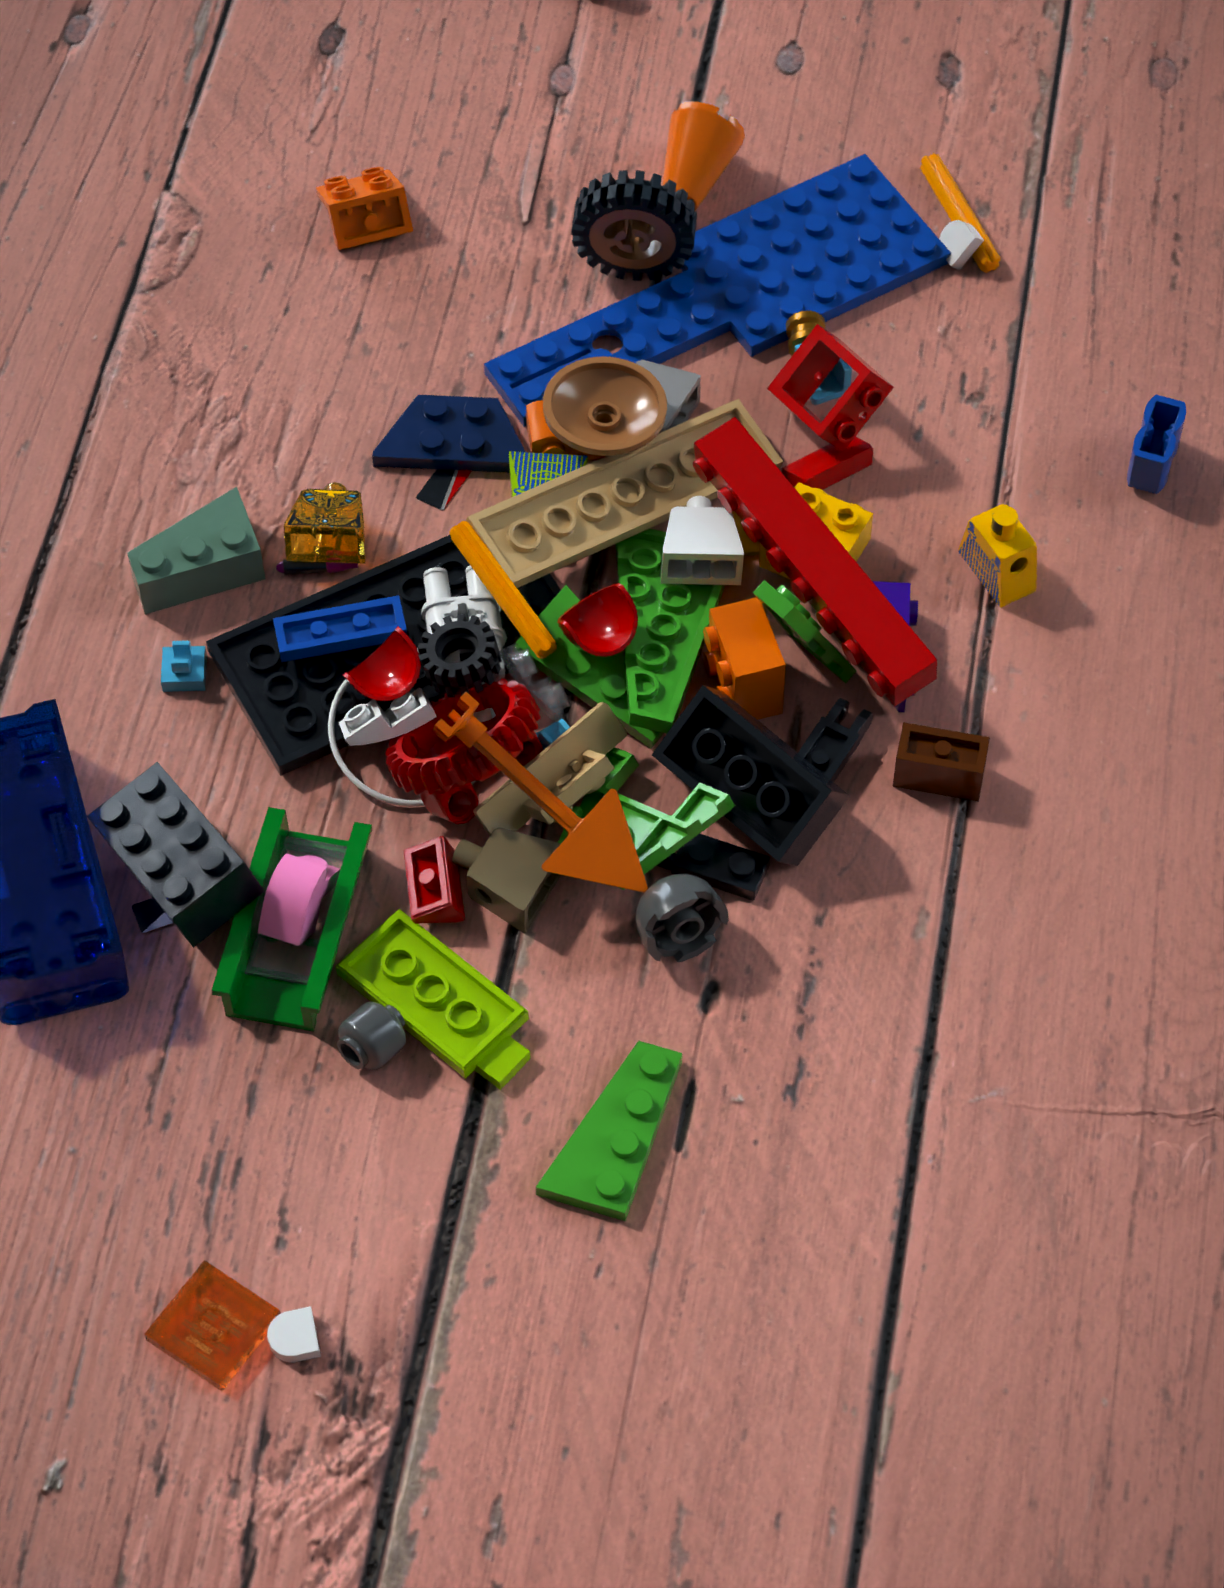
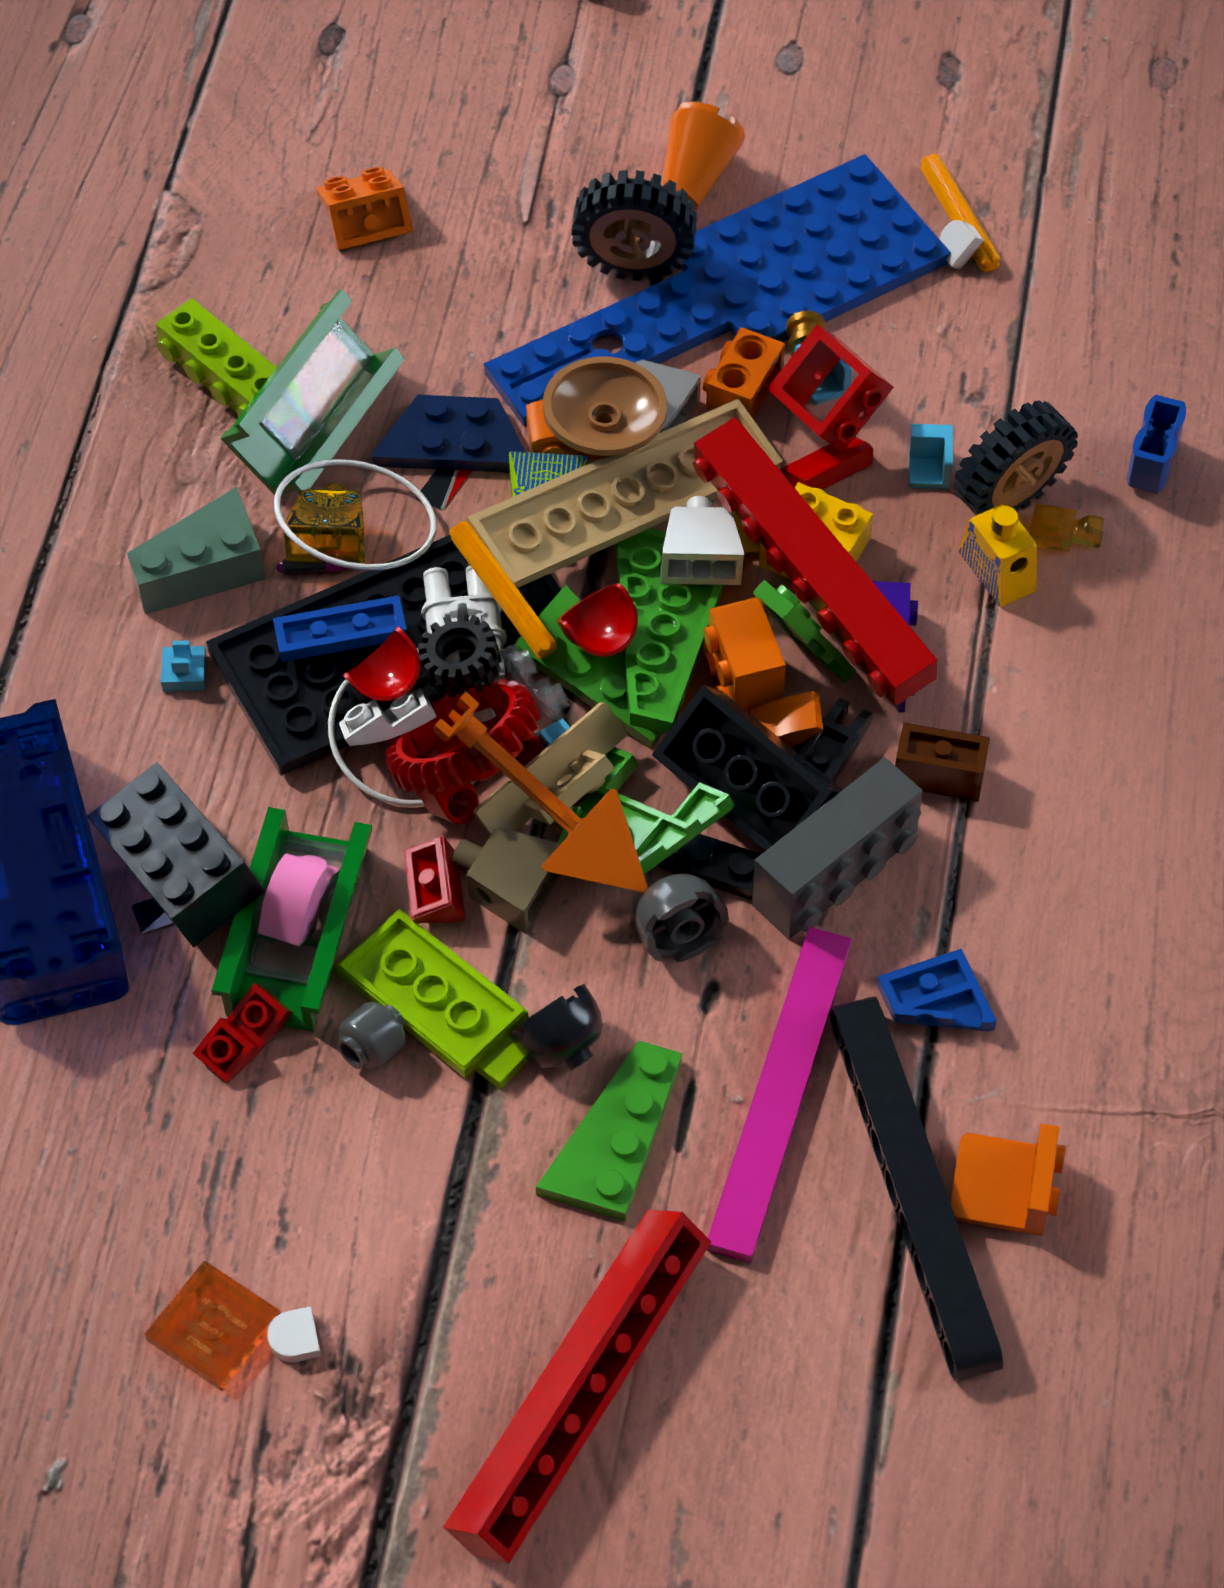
none -> lime brick [155,298,302,430]
none -> red slope [192,983,294,1083]
none -> piece [220,289,405,496]
none -> white piece [274,459,437,570]
none -> red brick [443,1210,711,1564]
none -> black cylinder [509,984,603,1071]
none -> orange brick [703,327,785,420]
none -> dark pink tile [707,927,852,1263]
none -> orange slope [748,691,823,748]
none -> dark grey brick [752,757,923,940]
none -> black beam [830,996,1003,1381]
none -> blue wing [877,948,997,1032]
none -> medium azure panel [909,424,953,489]
none -> orange bracket [950,1123,1066,1236]
none -> black wheel [953,400,1078,516]
none -> clear yellow plate [1029,503,1104,552]

